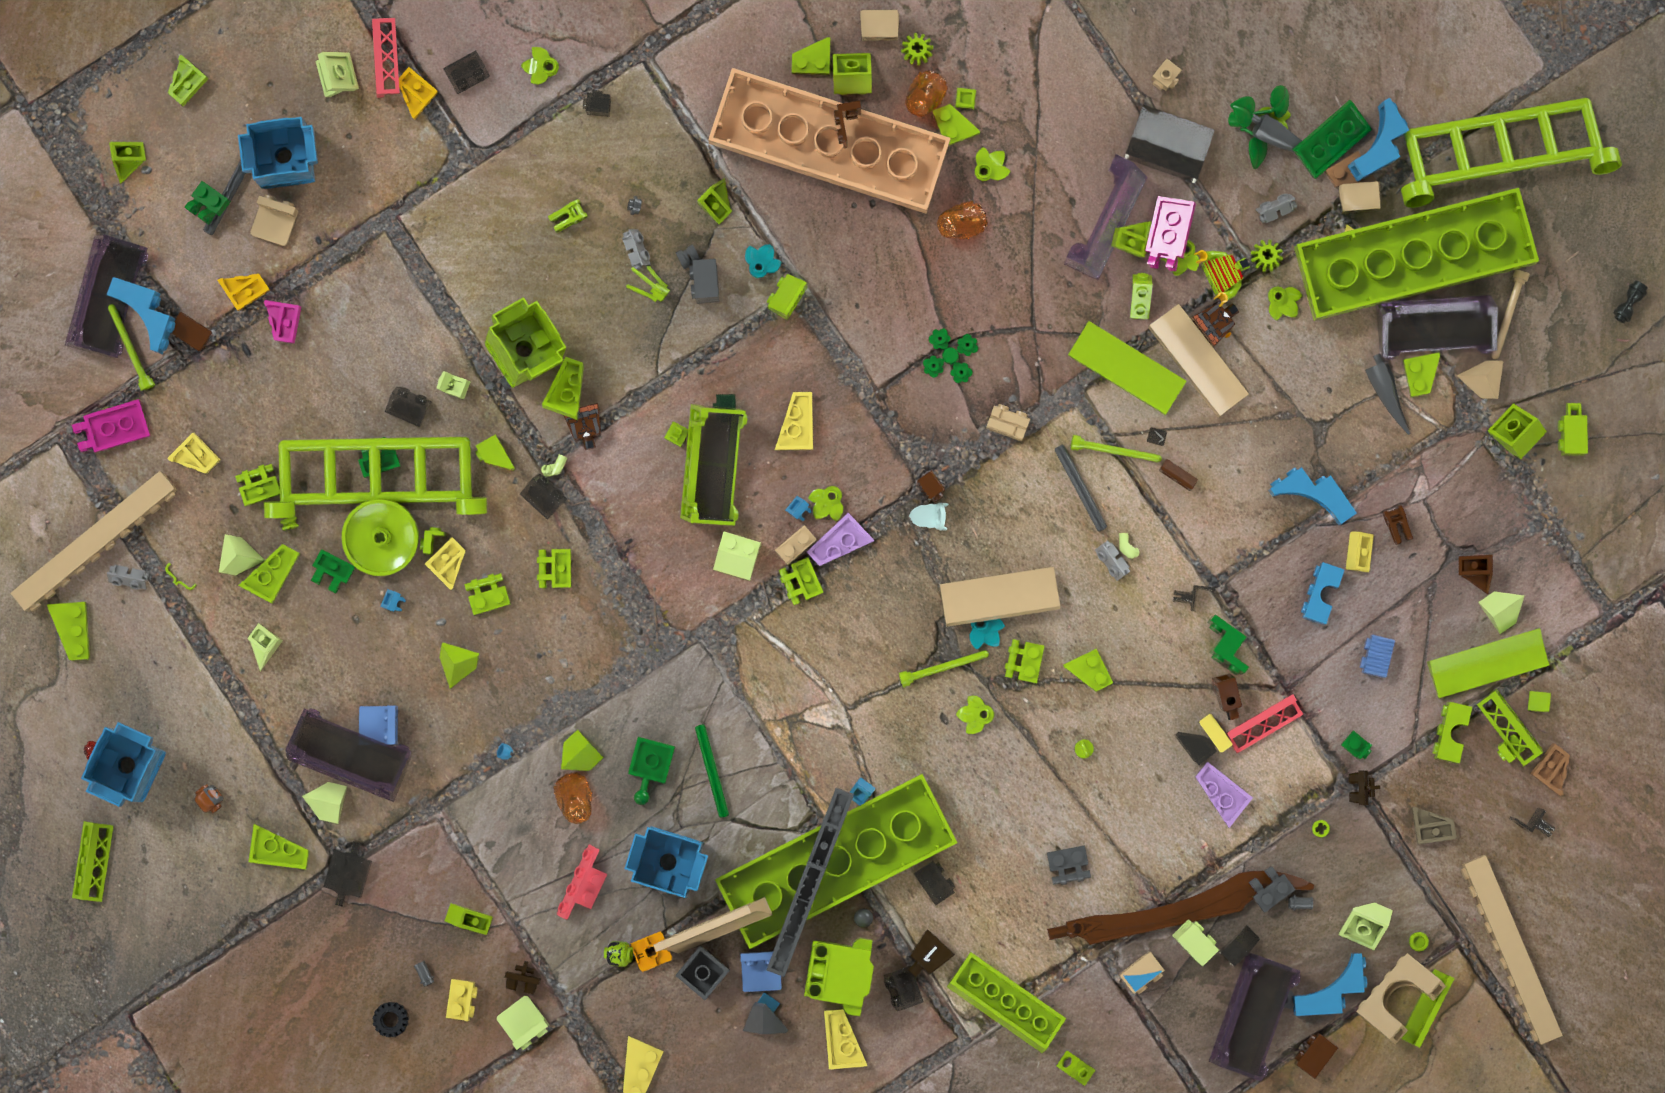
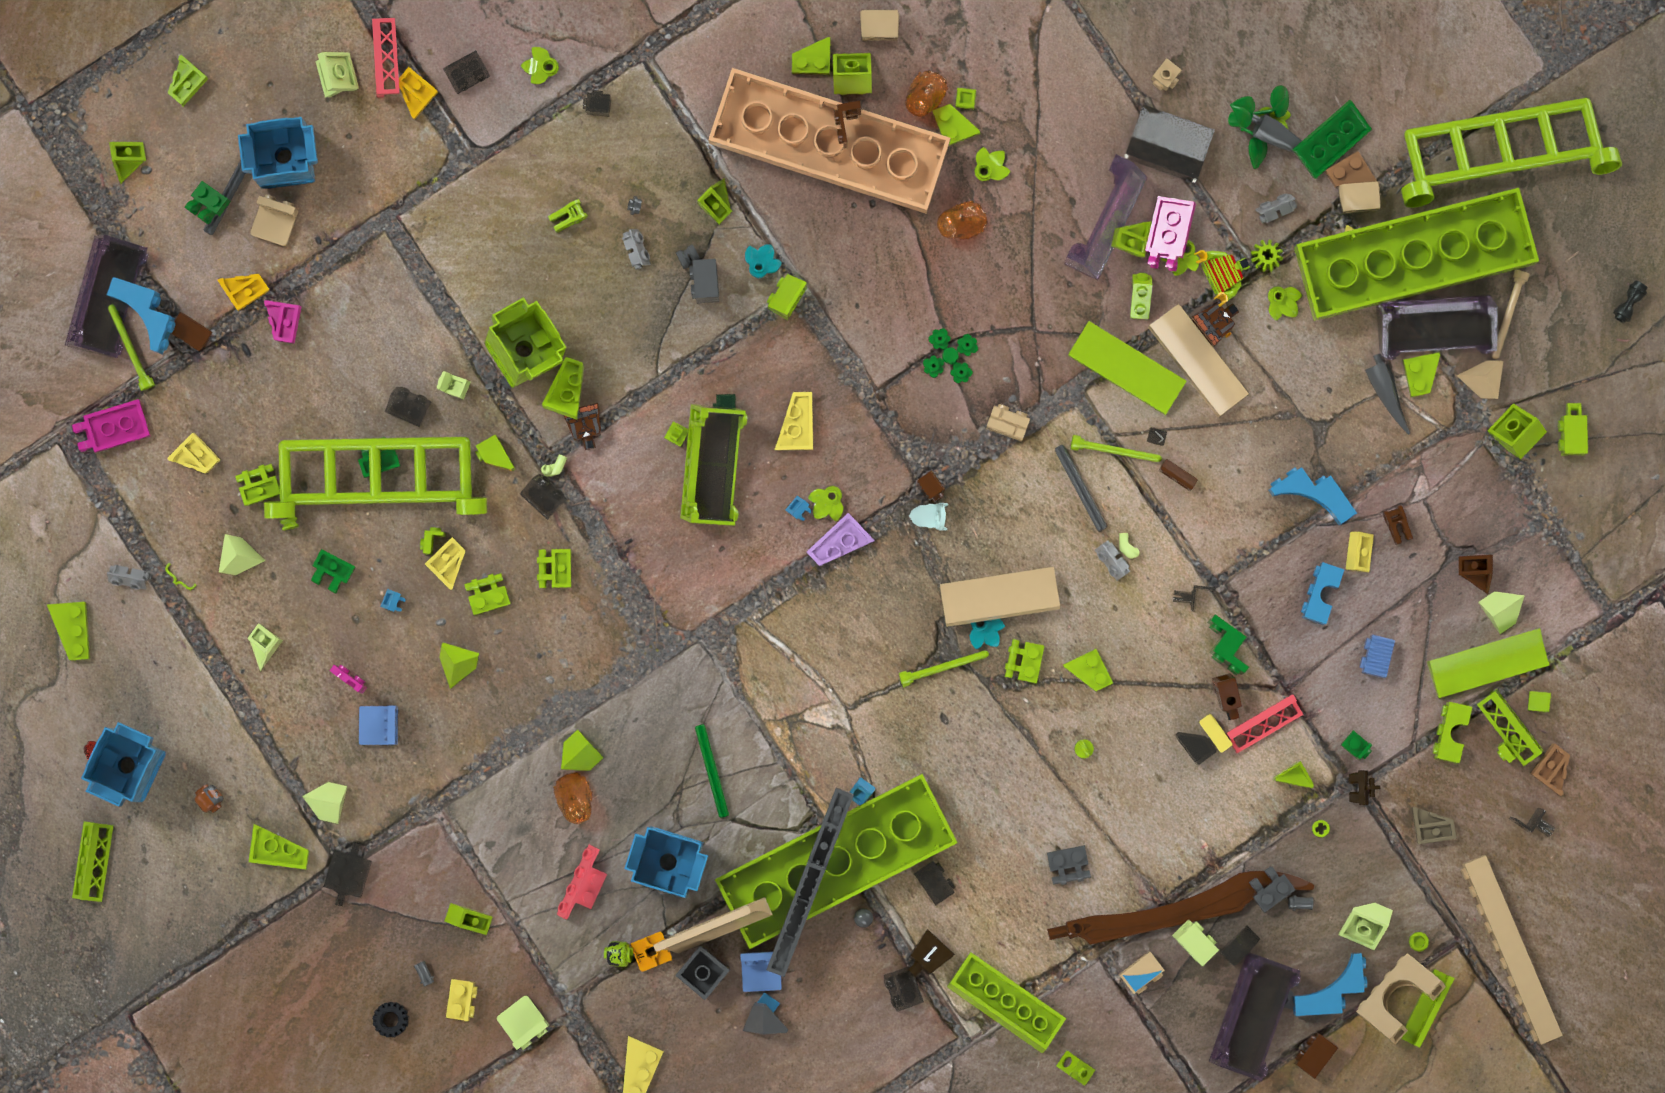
tan brick [11,471,177,612] -> none
lime wing [238,544,300,604] -> none
clear smoke windscreen [285,708,412,802] -> none
lime dish [341,499,419,576] -> none
dark azure hinge [497,743,513,760] -> none
dark brown hips [504,961,541,994] -> none
lime plant [626,265,670,302] -> none
green plate [628,737,675,805] -> none
yellowish green slope [713,532,761,581] -> none
tan brick [775,525,817,566] -> none
lime plate [779,557,824,605] -> none
lime piece [804,938,874,1016] -> none
light yellow wing [824,1009,868,1069] -> none
lime gear [901,33,933,66] -> none
lime plate [956,696,994,734] -> none
lavender wing [1195,762,1253,828] -> none
dark azure arch [1348,98,1409,182] -> none
none -> dark pink wing [330,664,367,694]
none -> lime slope [1273,761,1314,788]

